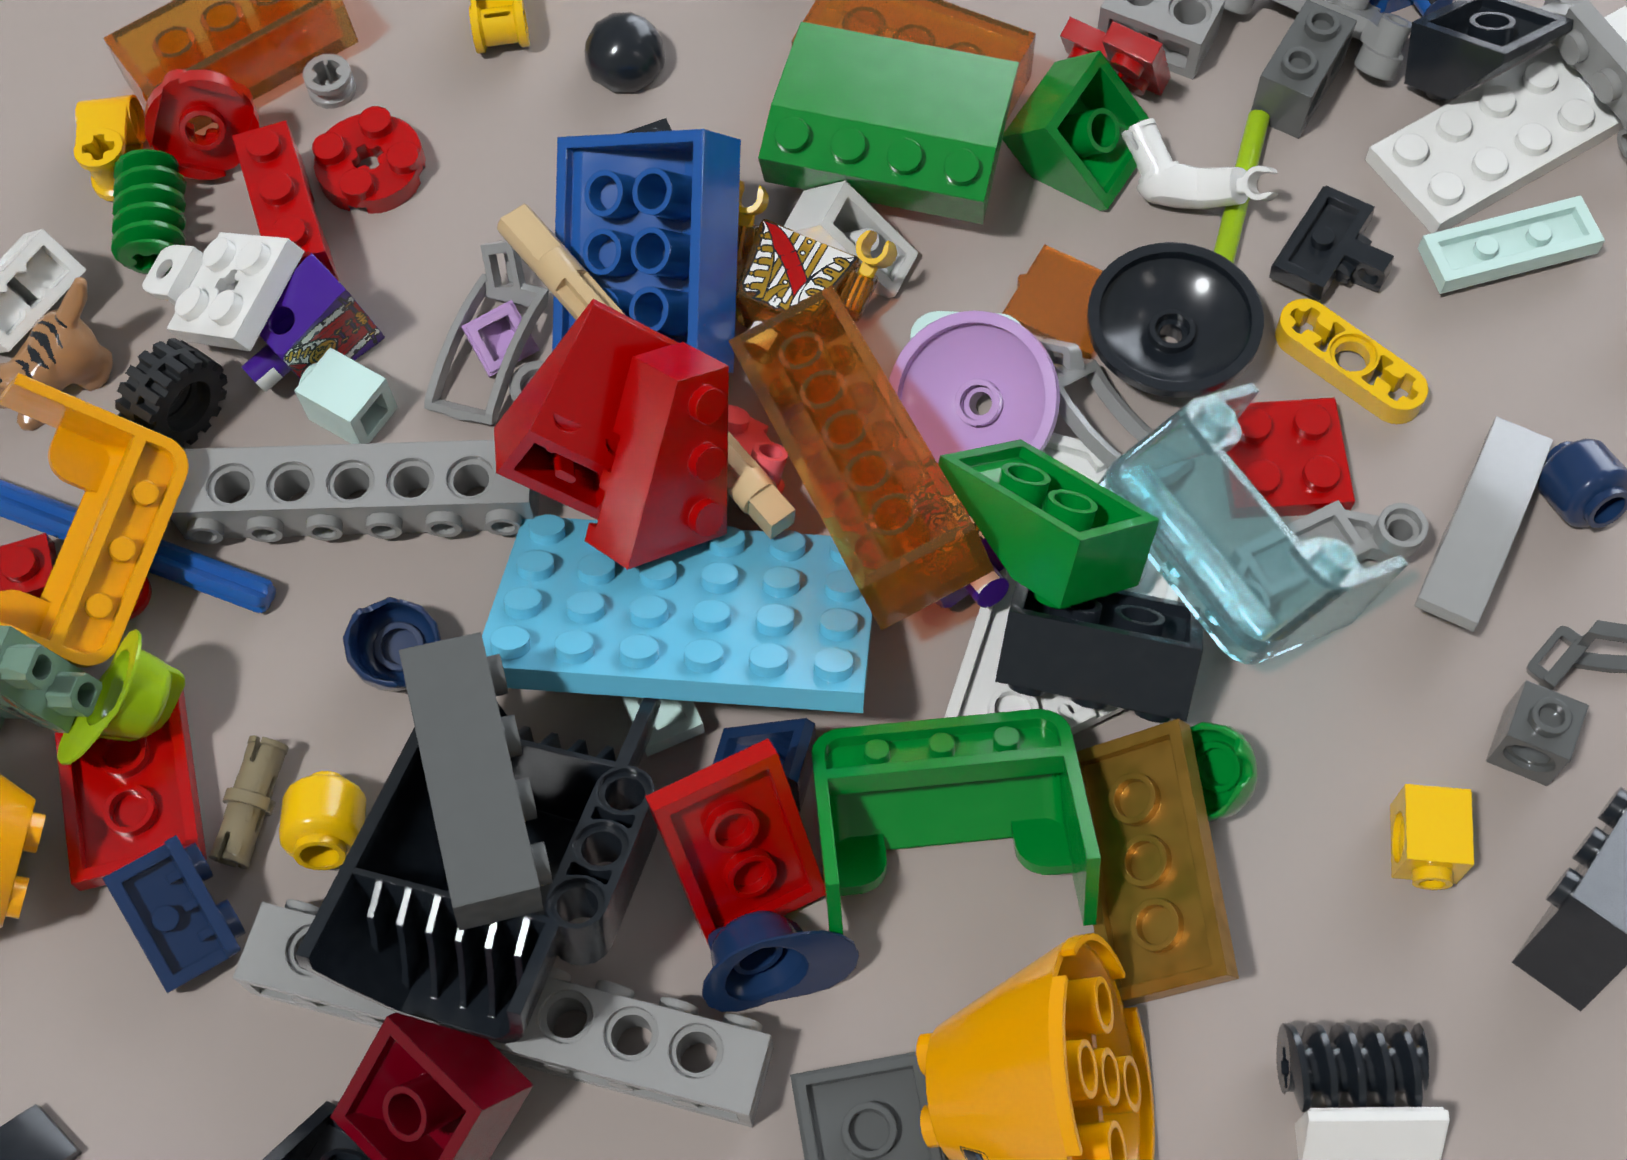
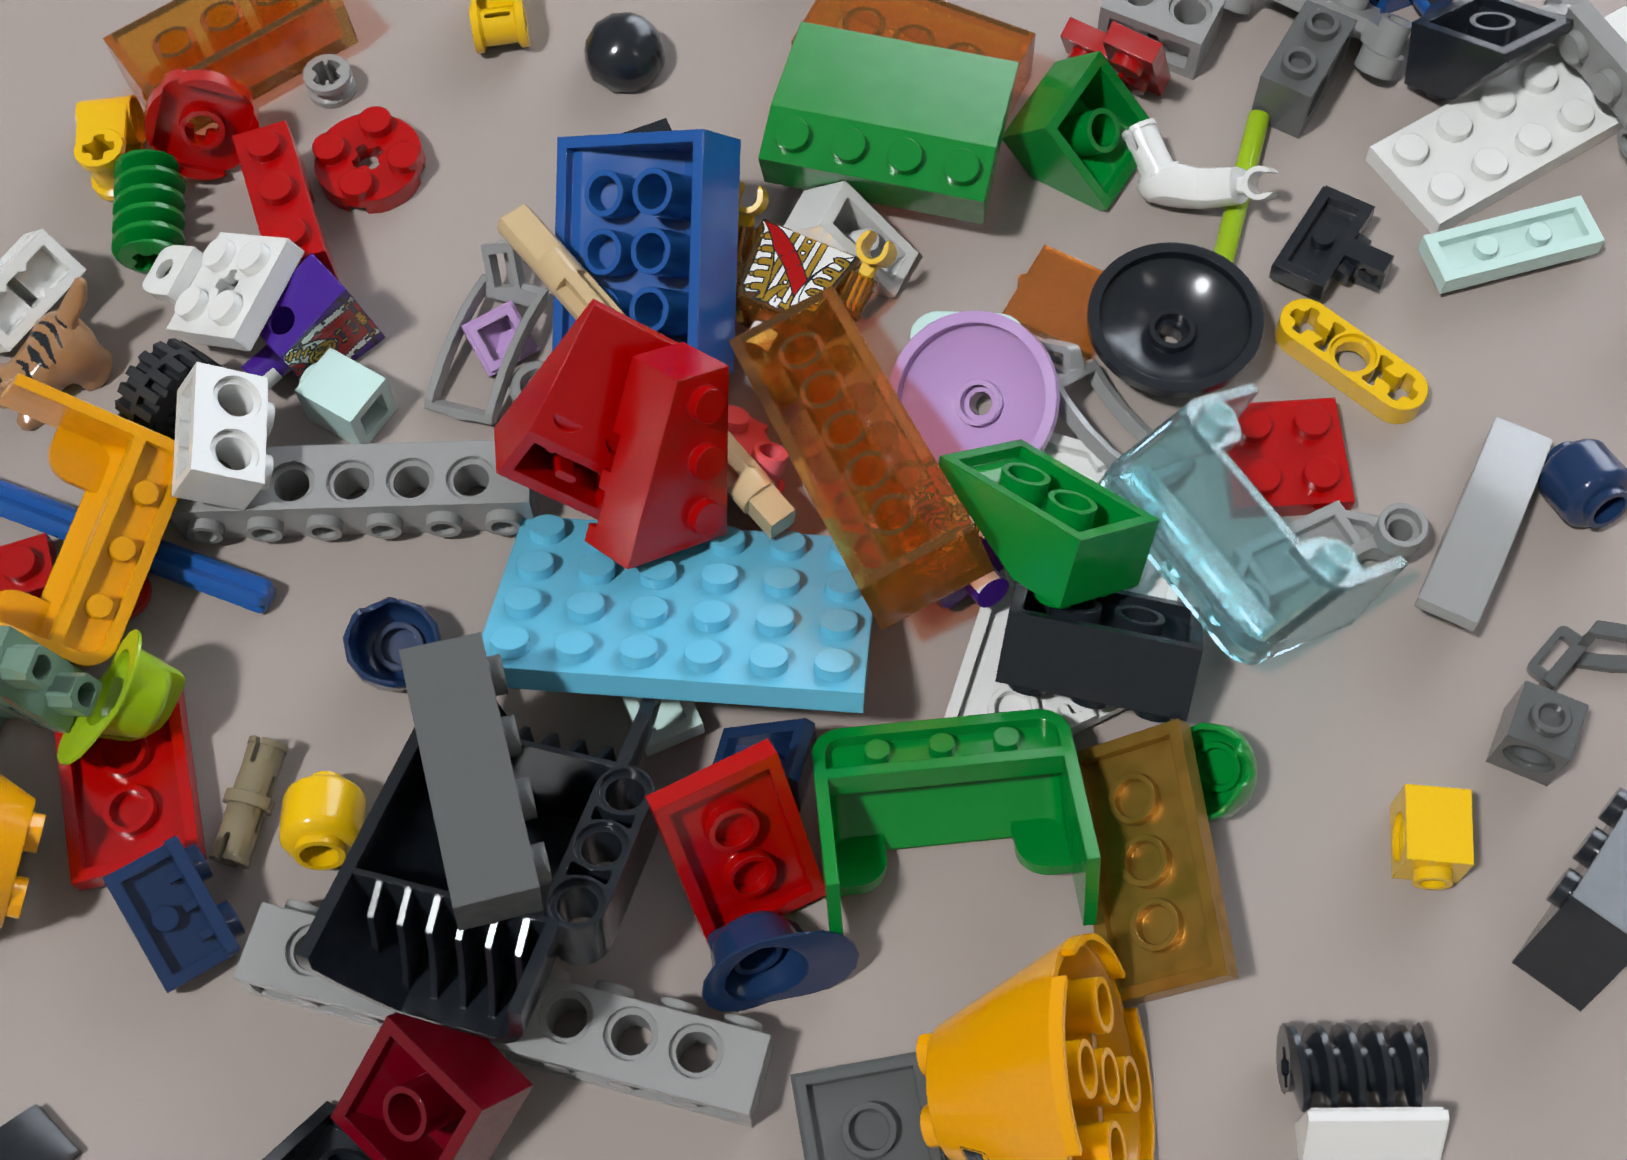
none -> white brick [171,362,275,510]

